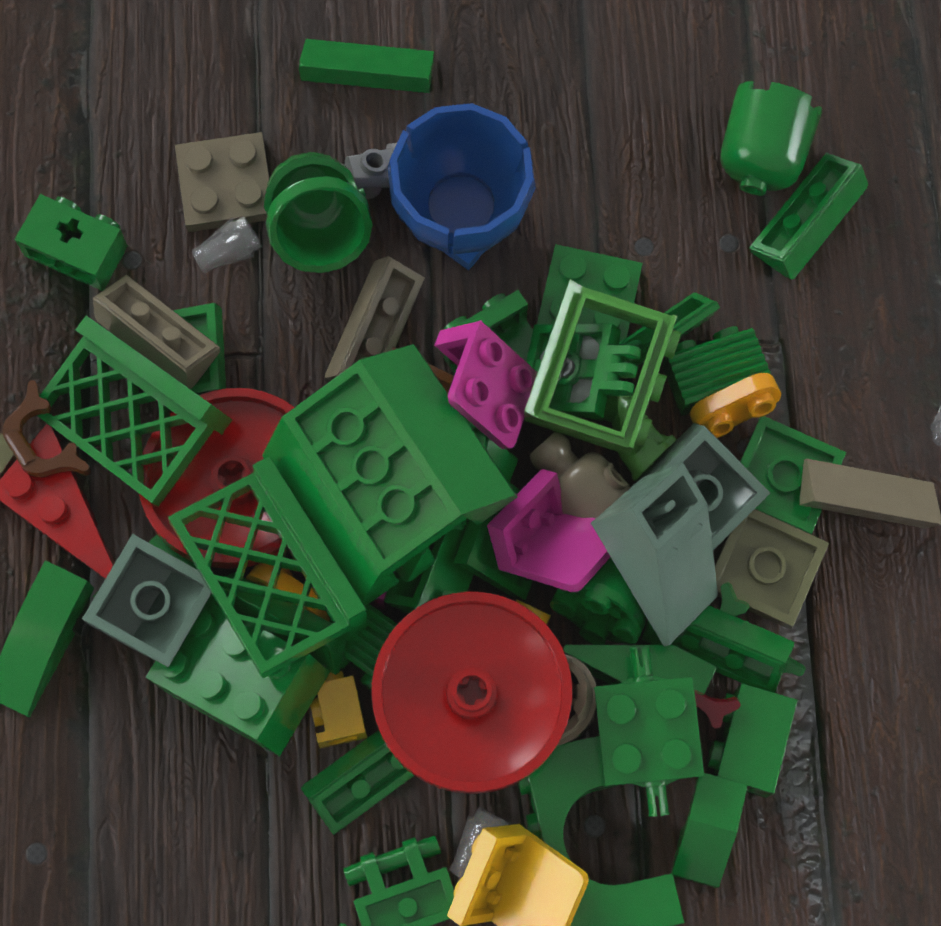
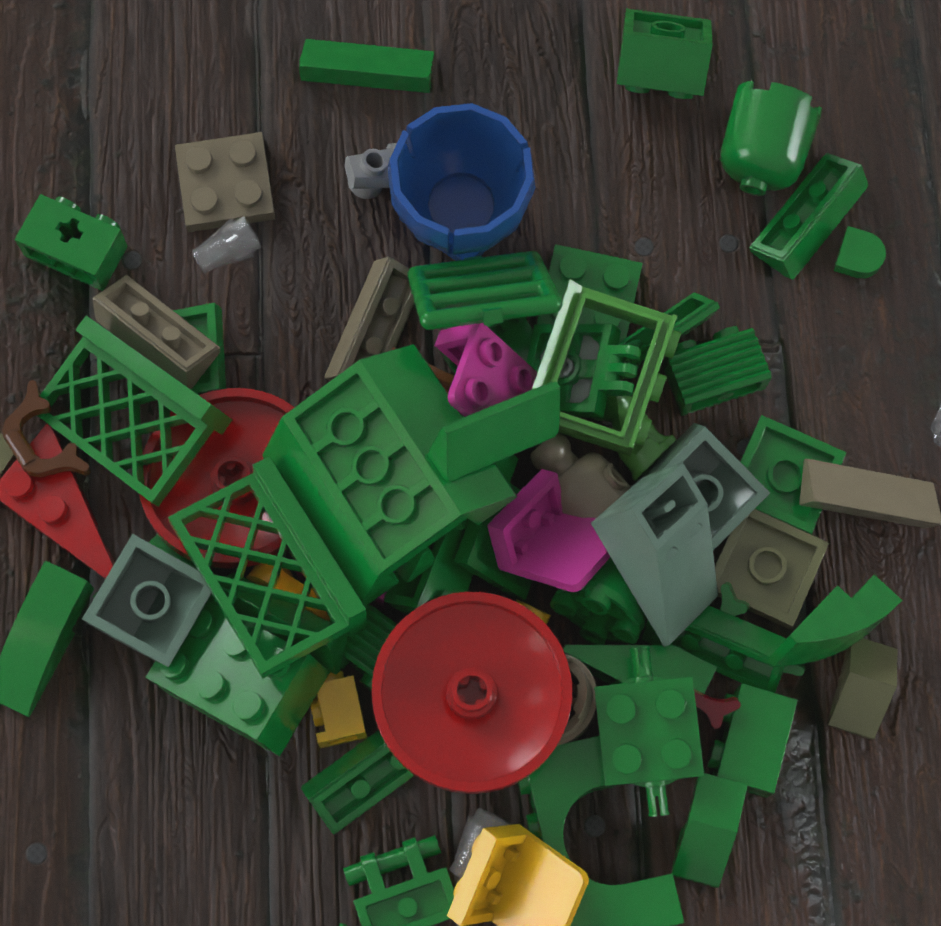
green piece [264,152,373,273] -> none
light orange plate [690,373,781,438] -> none
none -> green bar [408,251,563,330]
none -> green slope [427,381,560,482]
none -> green slope [616,8,713,99]
none -> green slope [767,575,903,667]
none -> olive slope [827,638,898,740]
none -> green tile [833,226,886,279]

